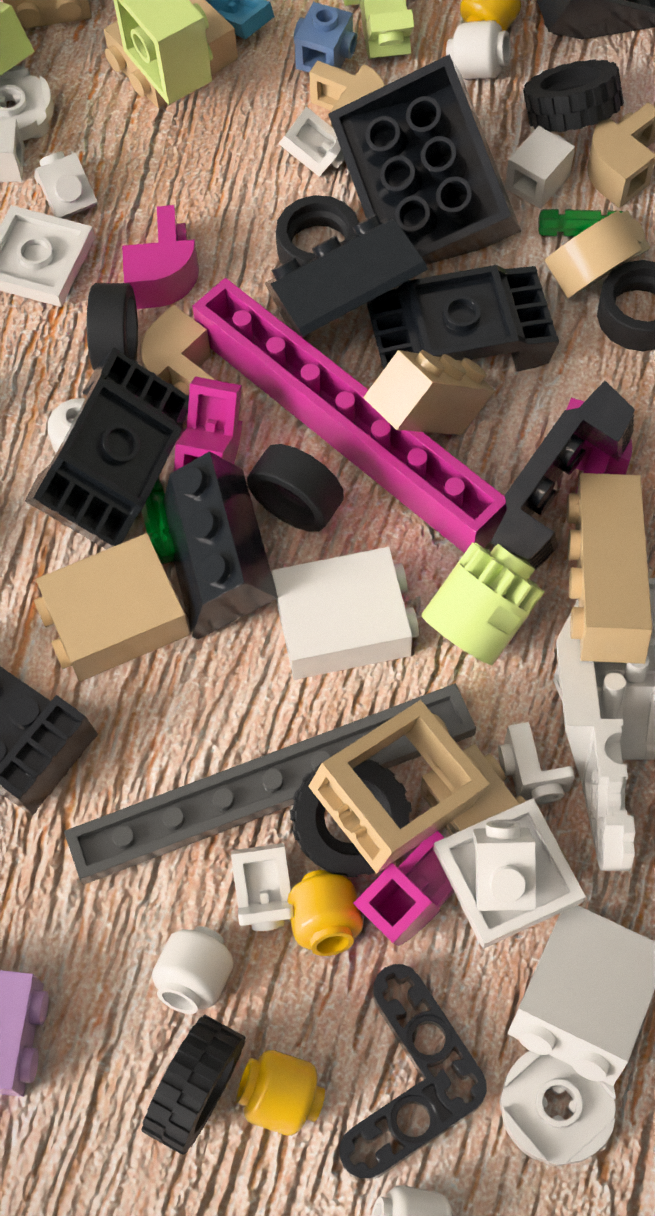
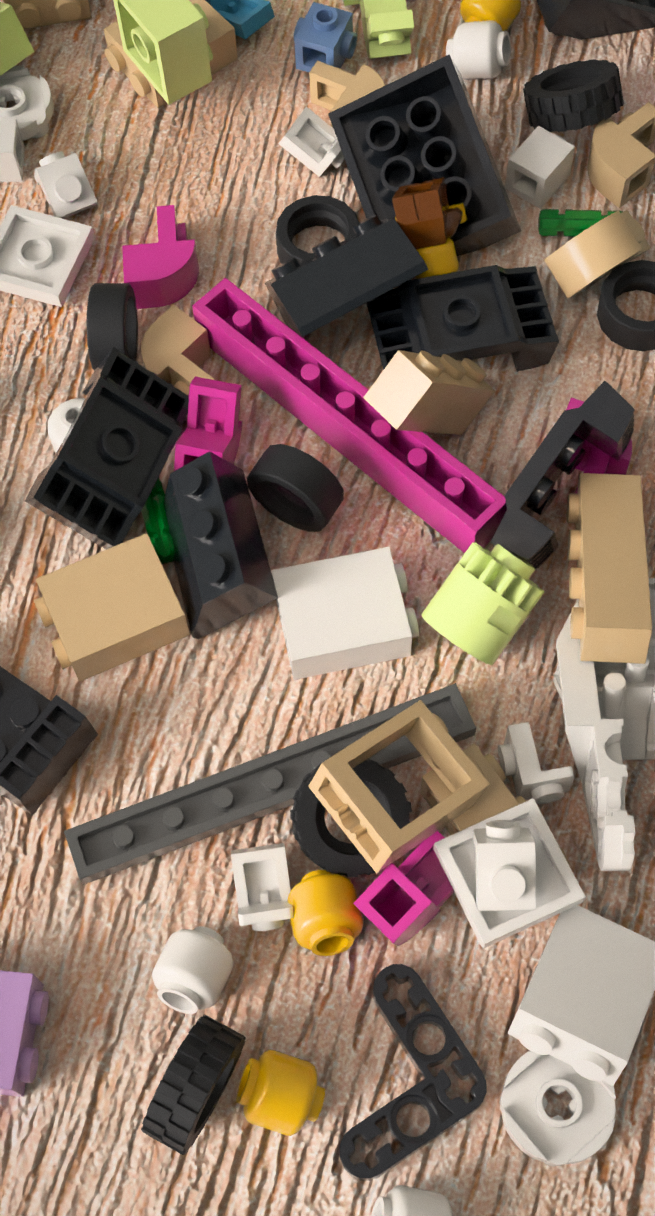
none -> reddish brown piece [392,177,467,279]

